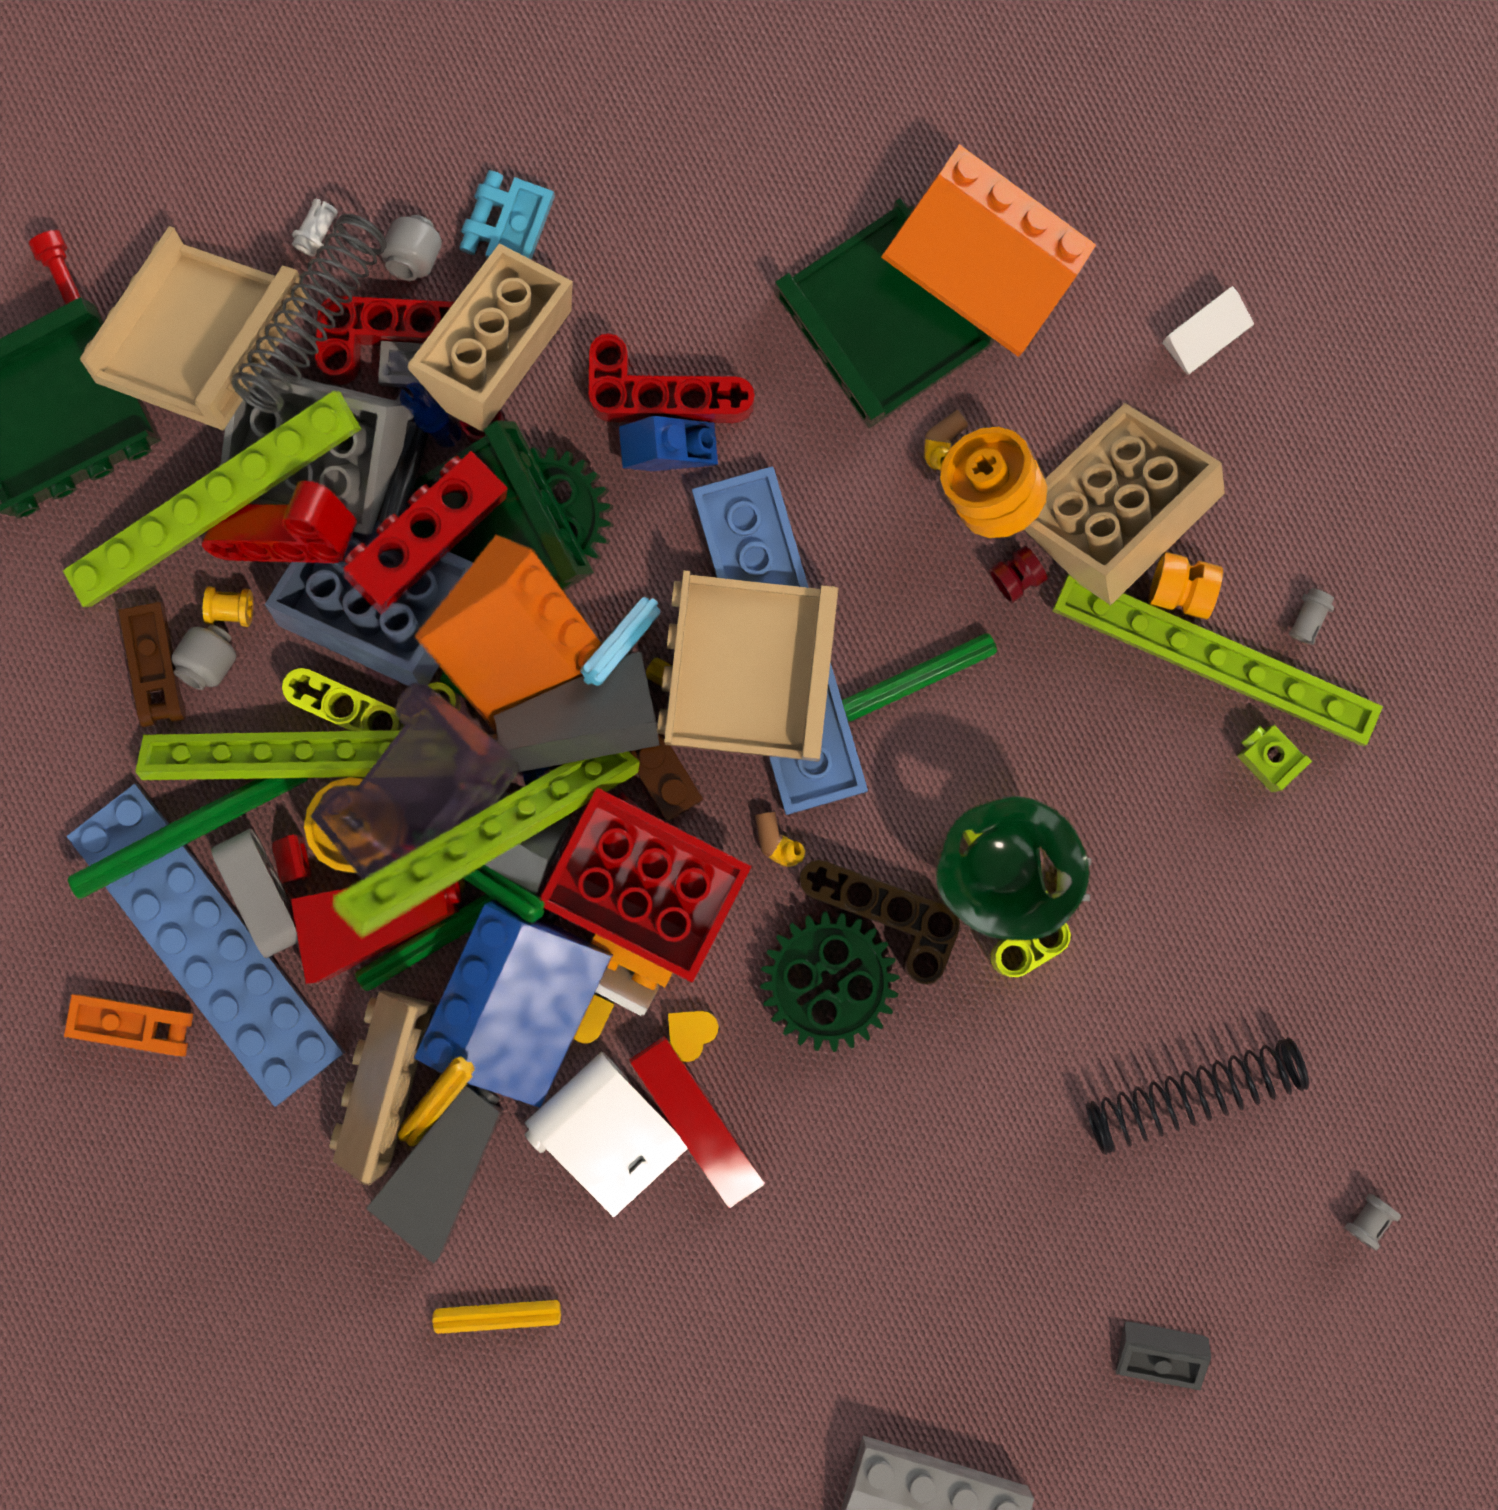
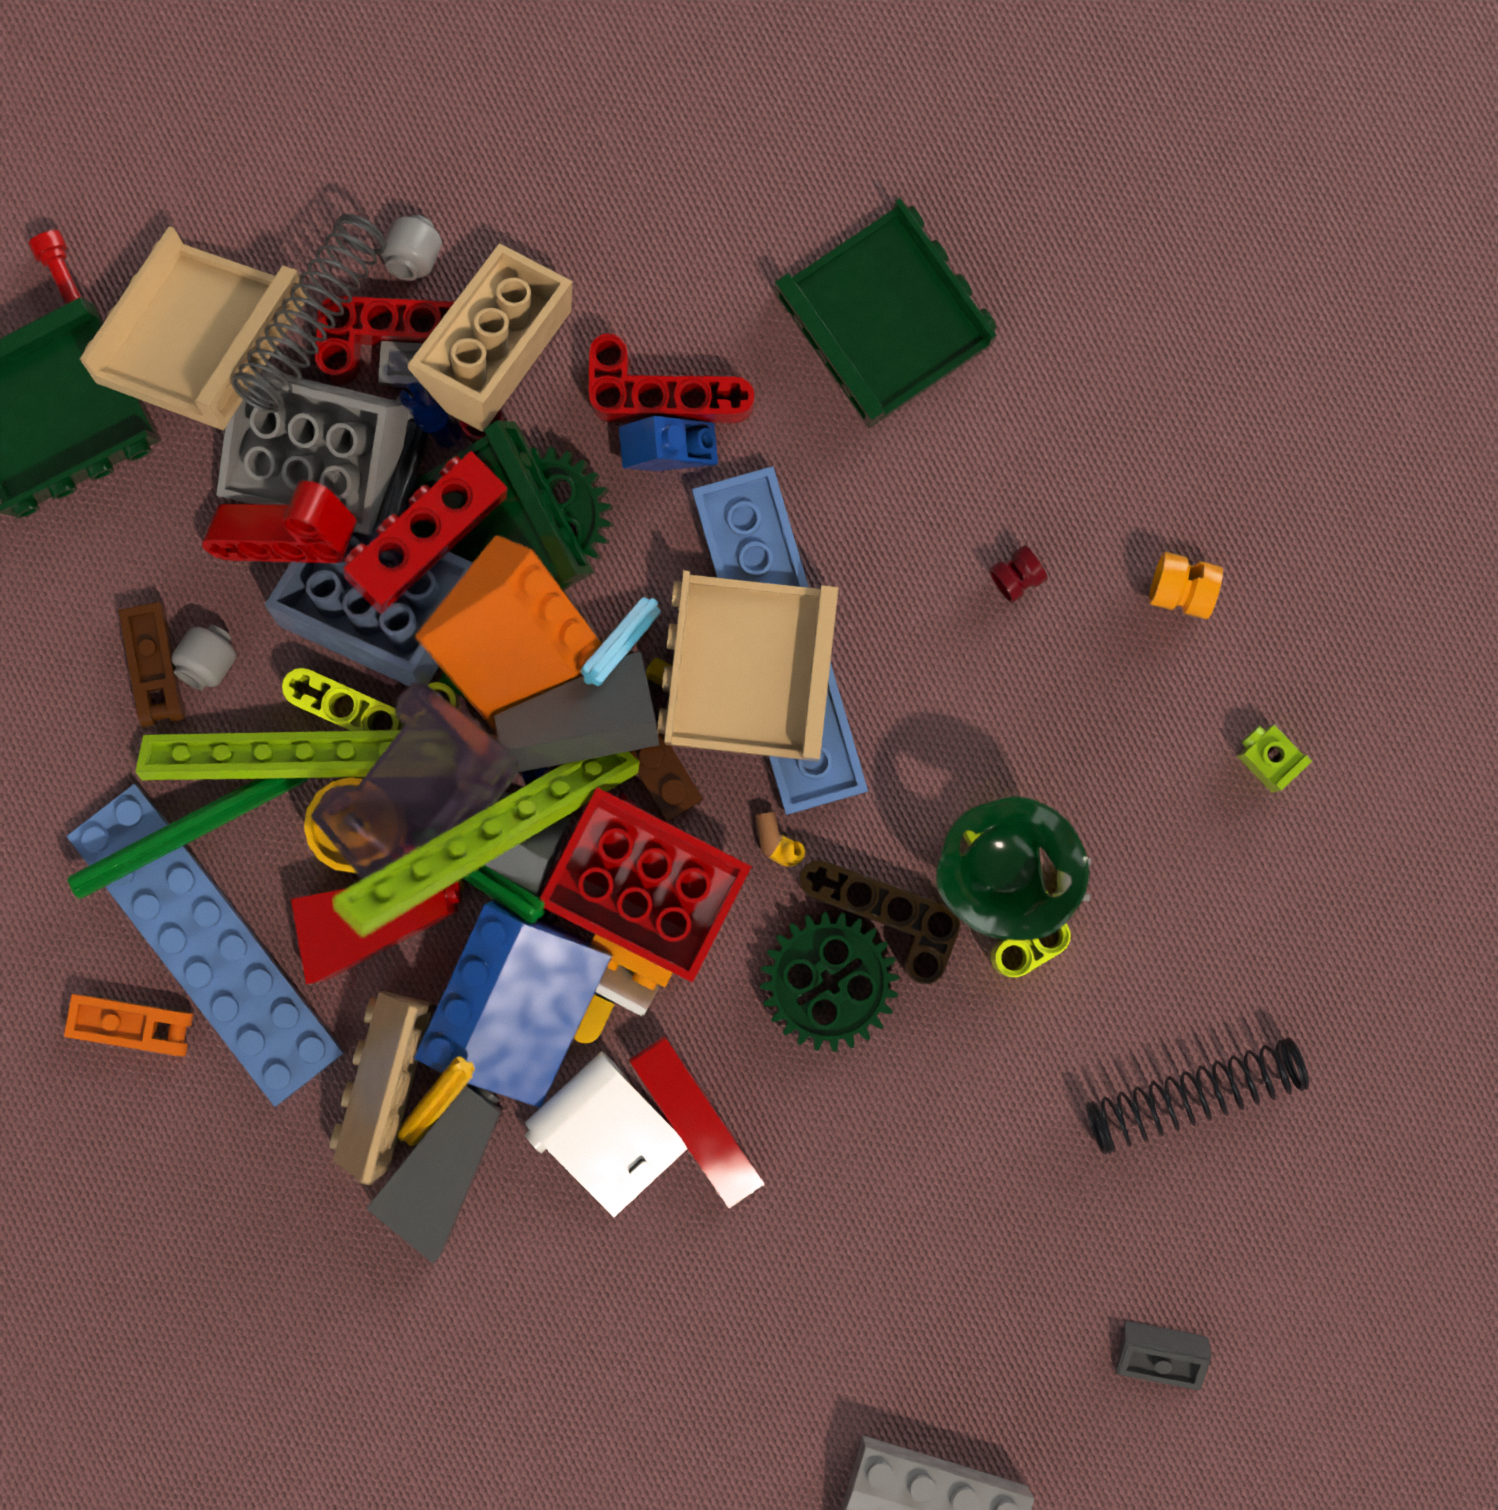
lime plate [63,391,362,607] -> none
yellow bush [202,586,253,627] -> none
light grey beam [211,828,298,958] -> none
red slope [272,834,312,883] -> none
white pin [292,199,338,257] -> none
green axle [355,894,493,991] -> none
yellow axle [432,1300,561,1334] -> none
medium azure plate [459,170,555,259] -> none
yellow tile [668,1011,719,1062] -> none
green axle [842,633,997,722] -> none
orange slope [881,144,1096,357] -> none
arm [924,410,968,470] -> none
light orange wheel [940,427,1048,538] -> none
tan slope [1024,403,1225,605] -> none
lime plate [1052,574,1383,746] -> none
white slope [1162,286,1254,375] -> none
light grey pin [1289,588,1335,645] -> none
light grey bush [1344,1193,1401,1251] -> none

